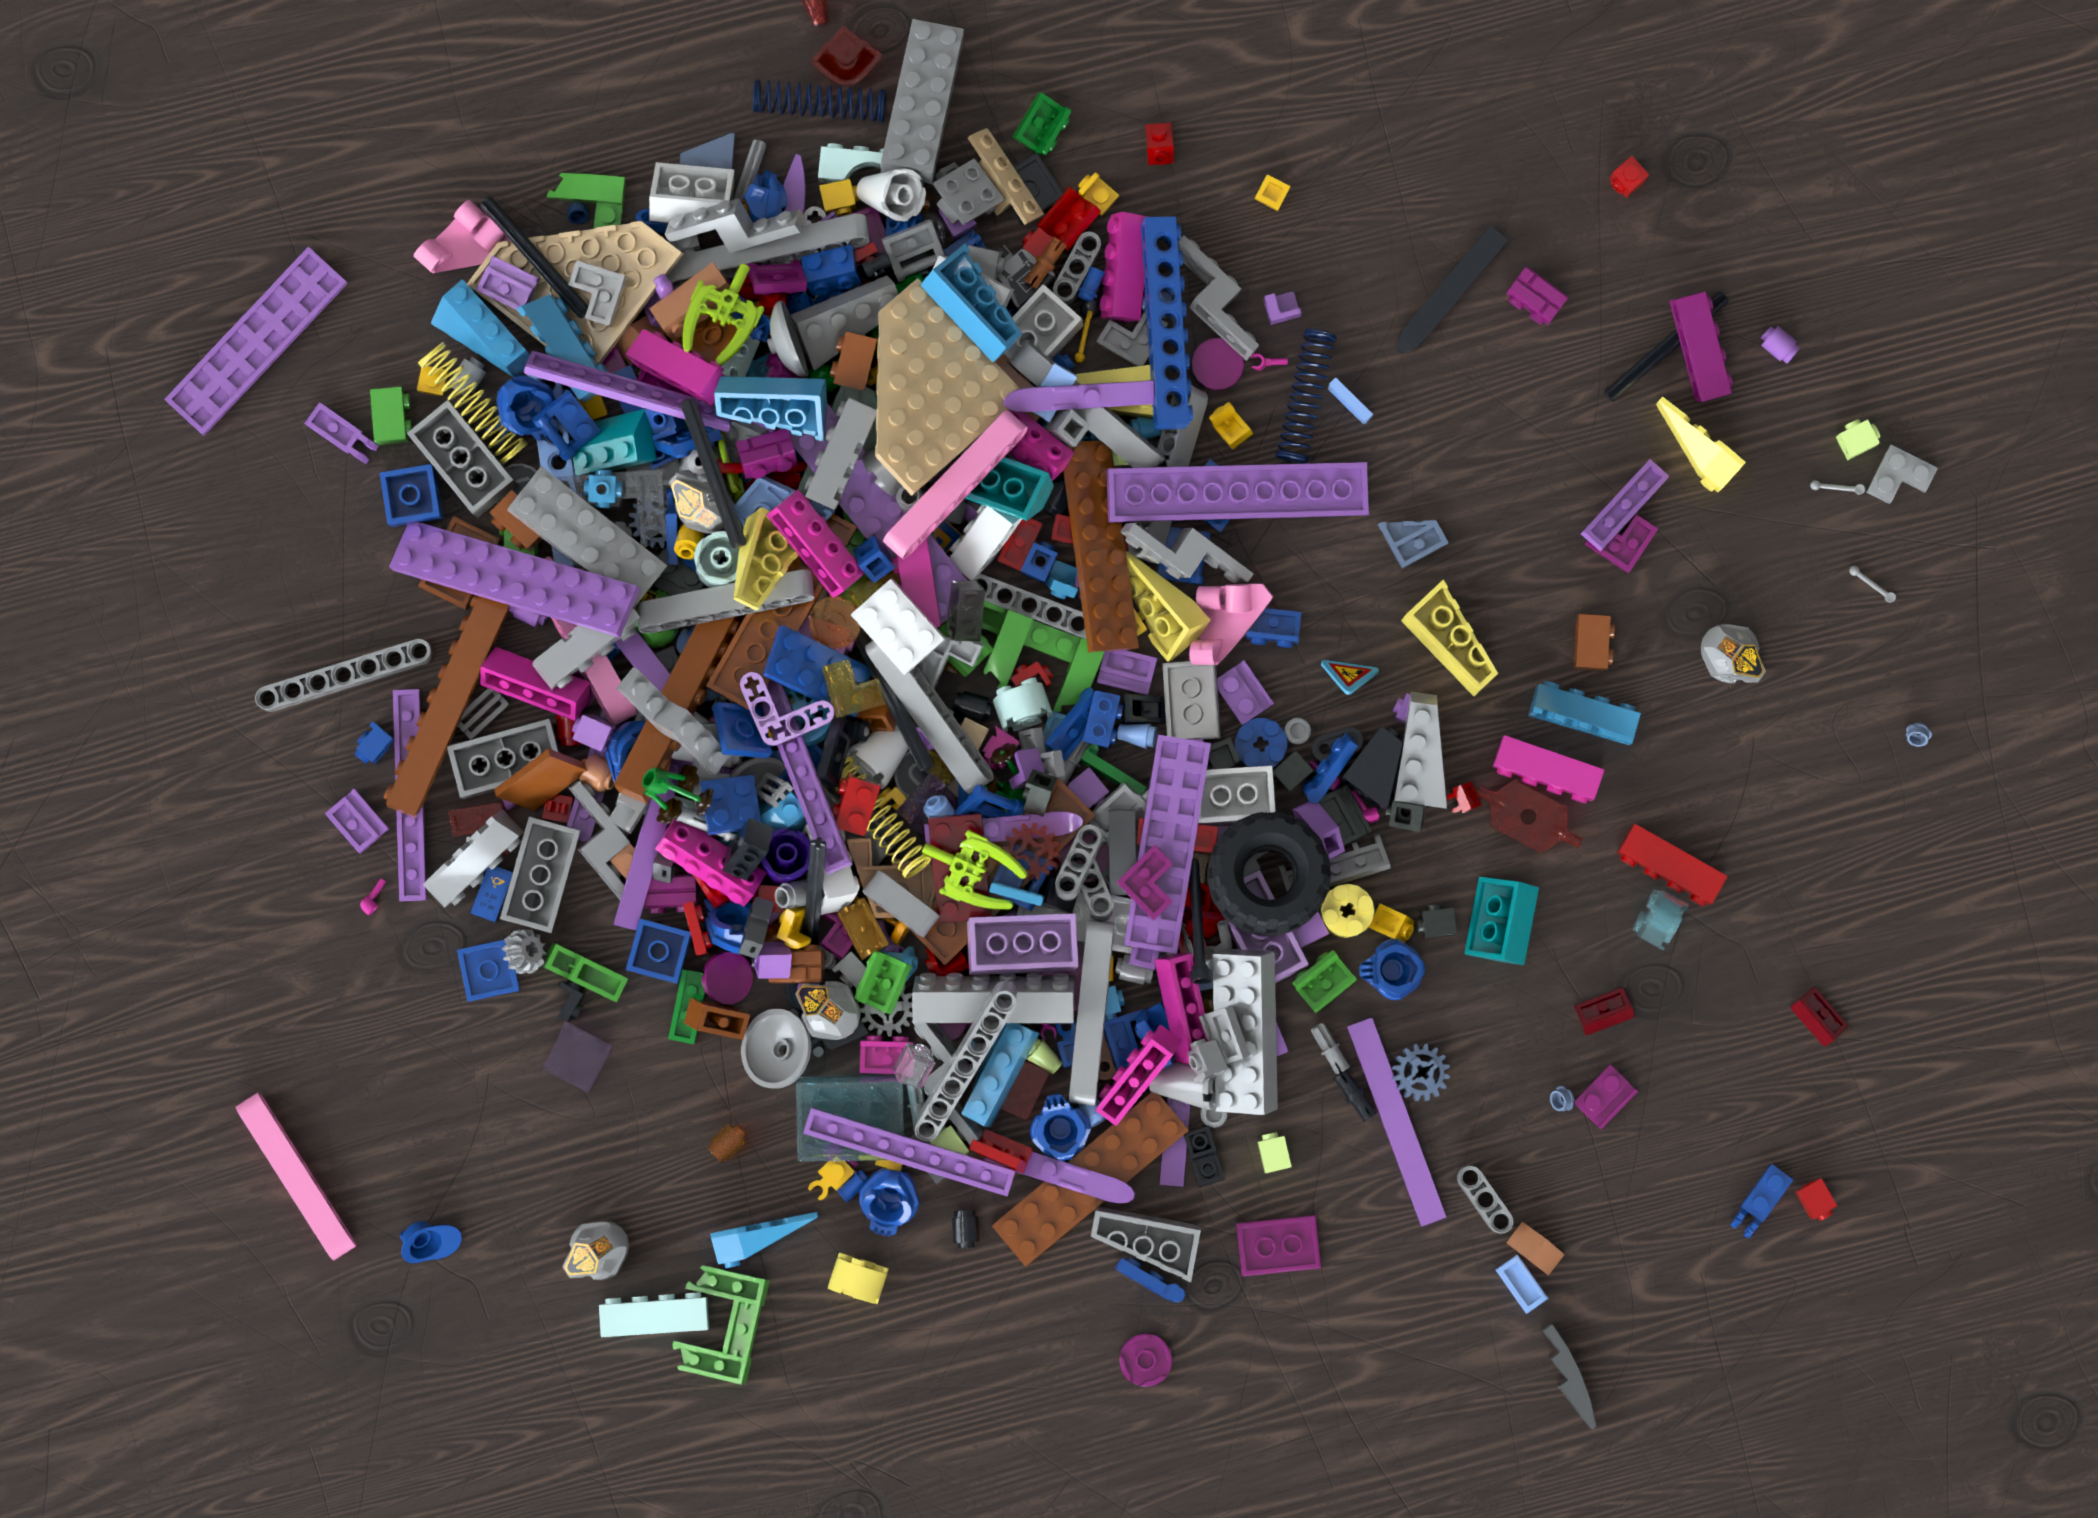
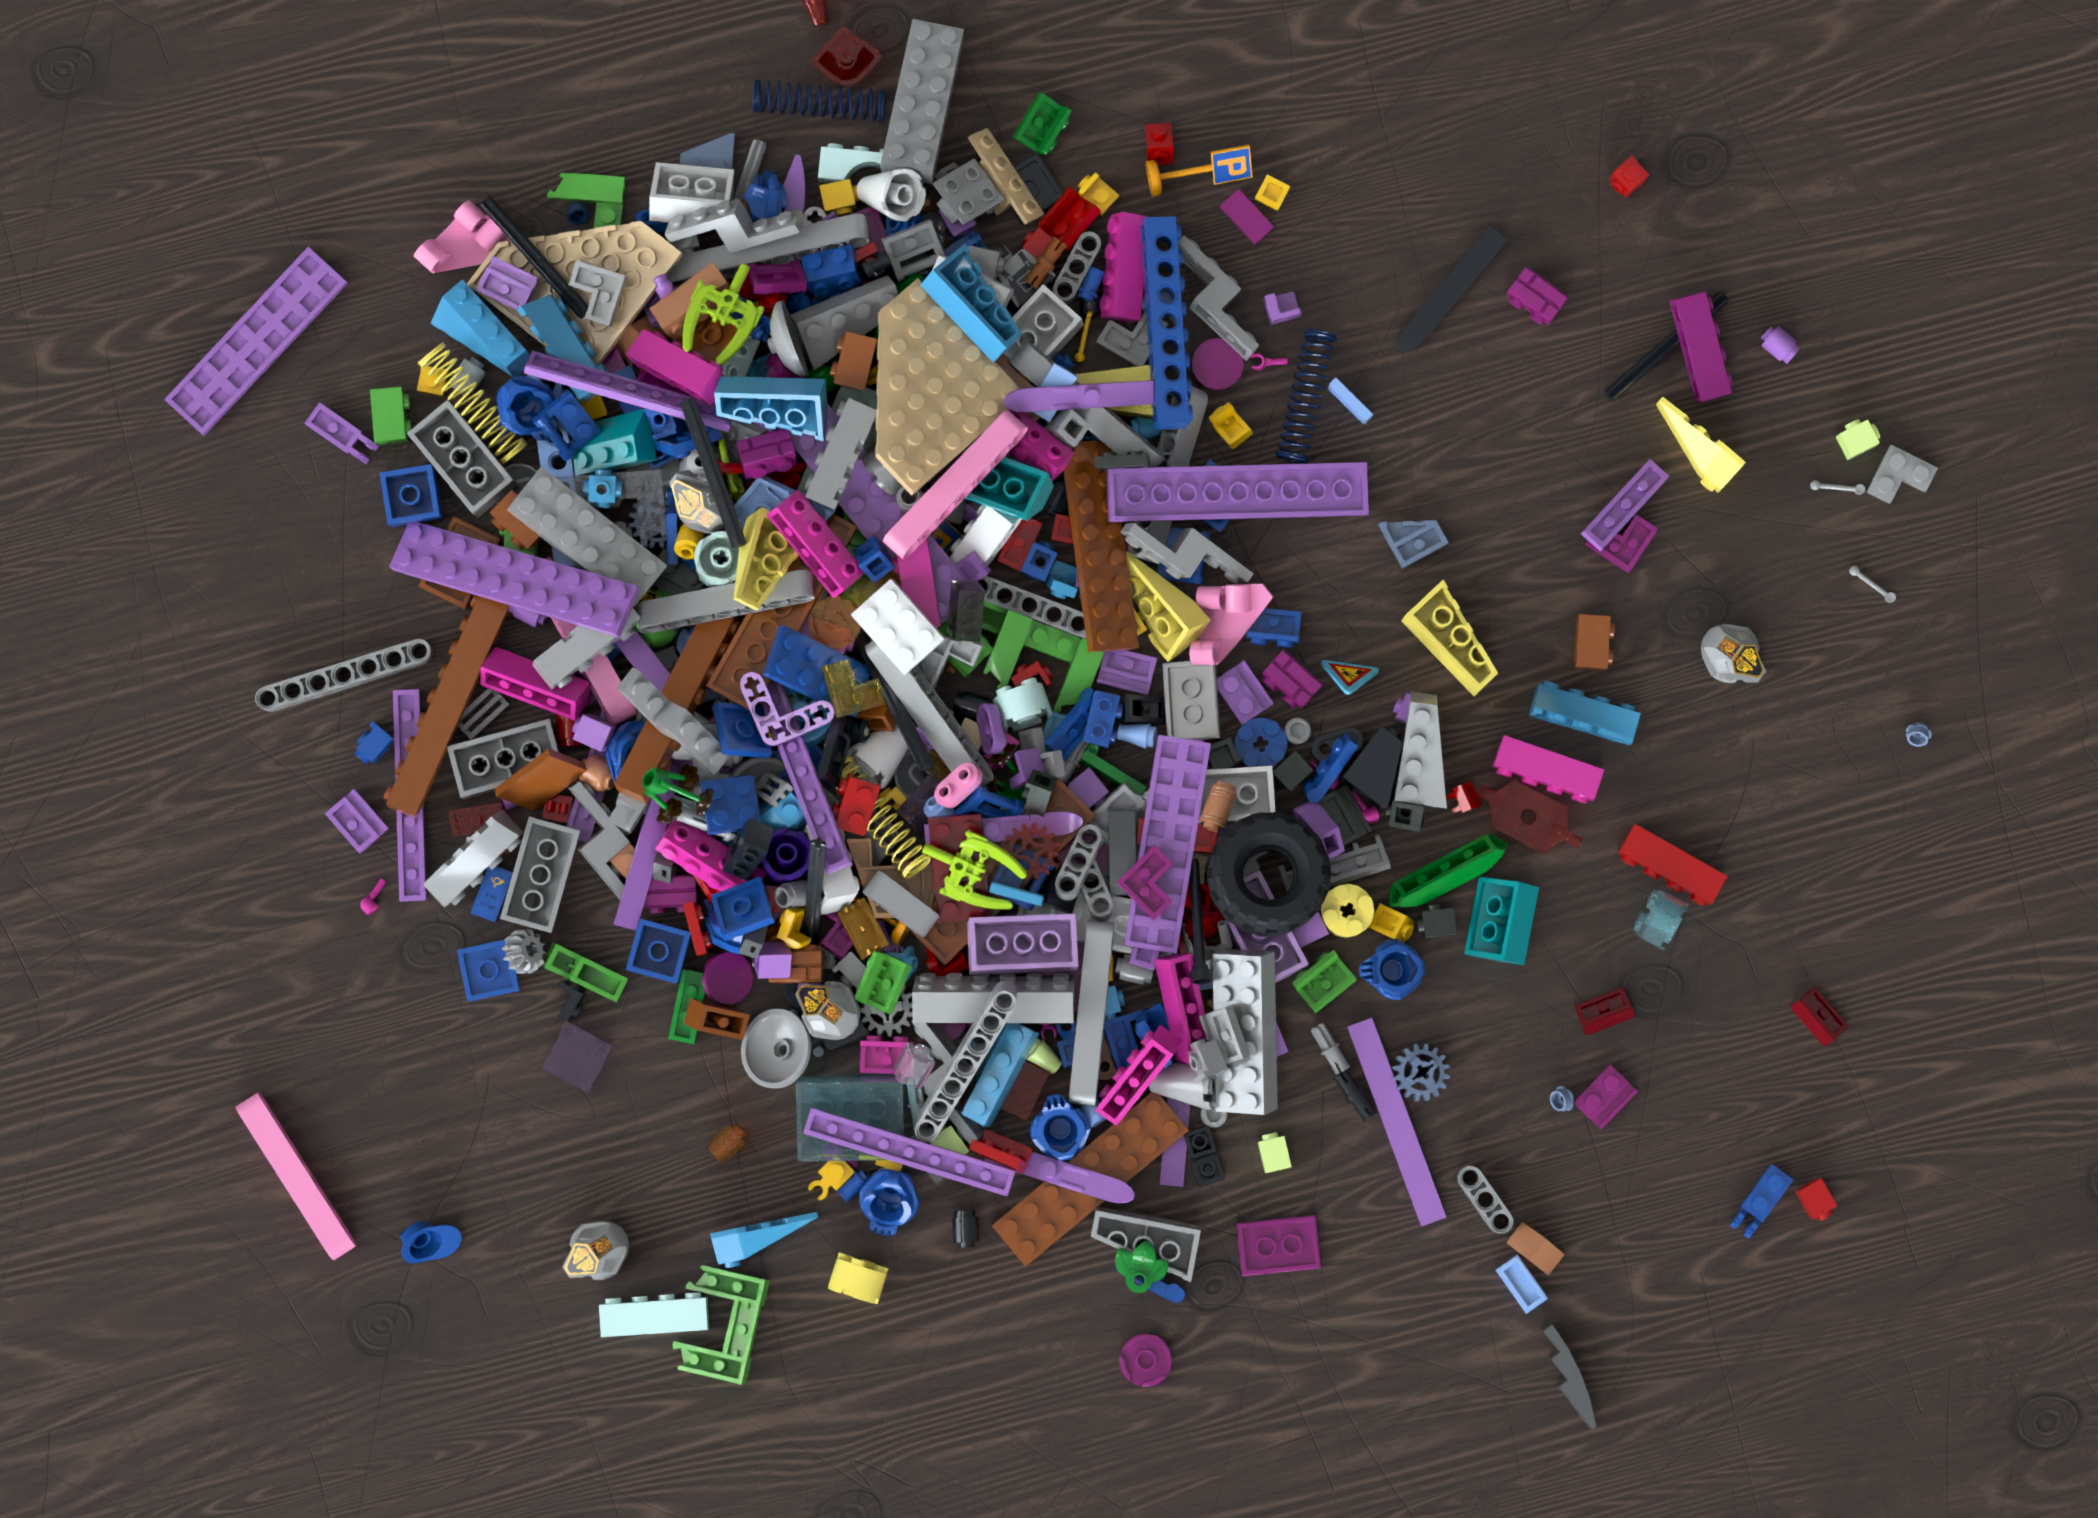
none -> blue plate [711,876,775,941]
none -> bright pink plate [934,763,983,808]
none -> medium lavender tile [955,550,991,586]
none -> medium lavender plate [977,703,1006,754]
none -> pearl dark grey plate [1094,451,1150,471]
none -> green plate [1115,1240,1168,1293]
none -> light orange piece [1145,145,1253,197]
none -> nougat head [1200,781,1237,832]
none -> magenta tile [1219,189,1274,246]
none -> magenta brick [1262,649,1323,709]
none -> green brick [1389,834,1509,908]

